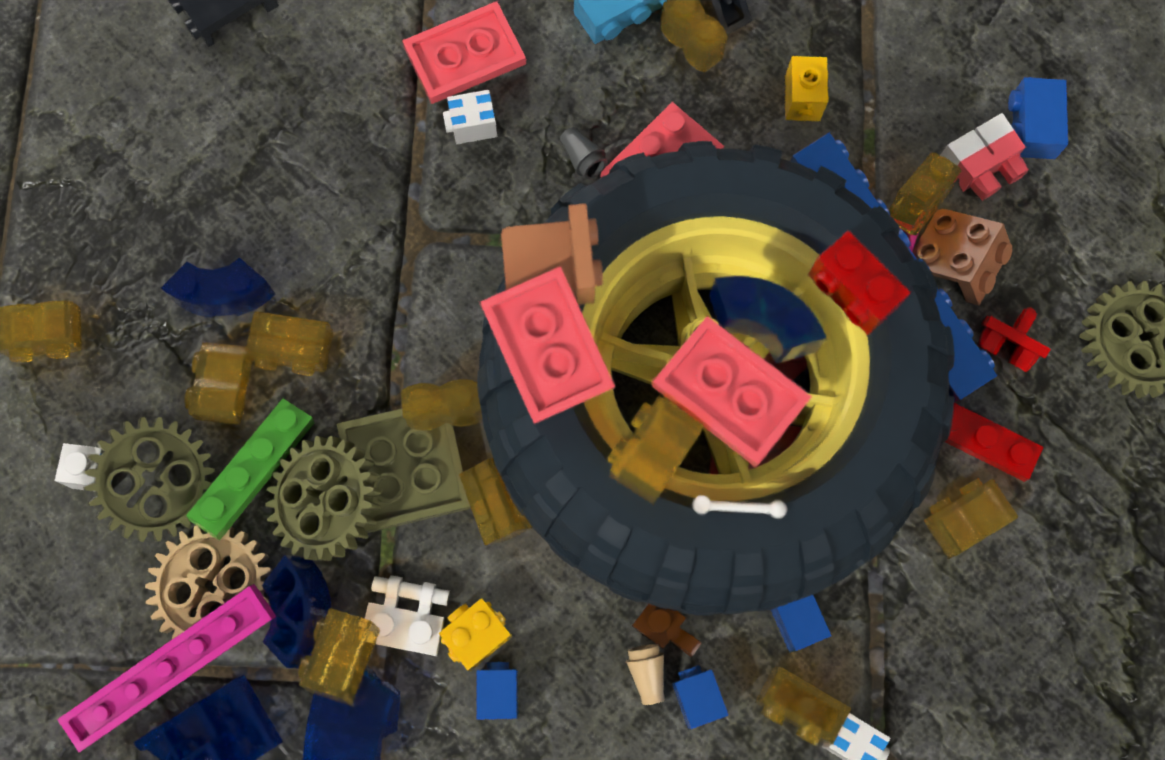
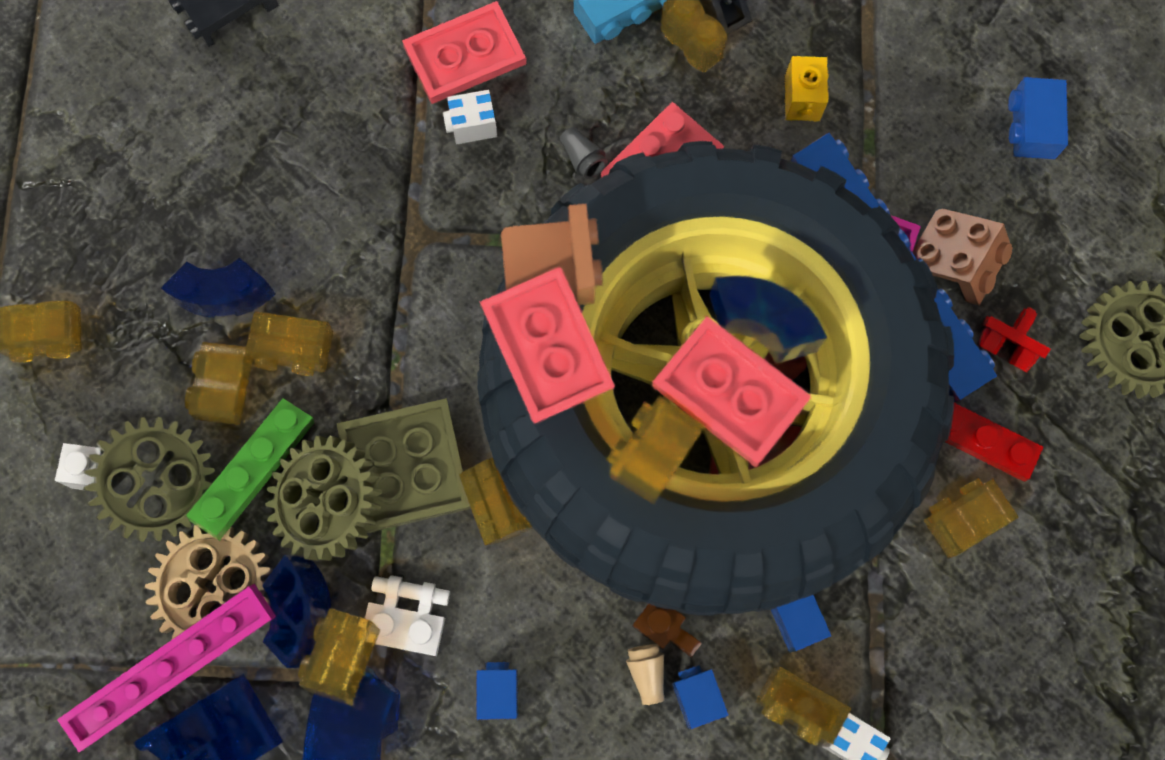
clear yellow brick [401,379,483,430] -> none
yellow head [438,598,512,672] -> none
white hinge [693,495,787,518] -> none
red brick [808,230,911,335] -> none
clear yellow brick [889,152,962,236] -> none
coral hips [938,113,1029,201] -> none

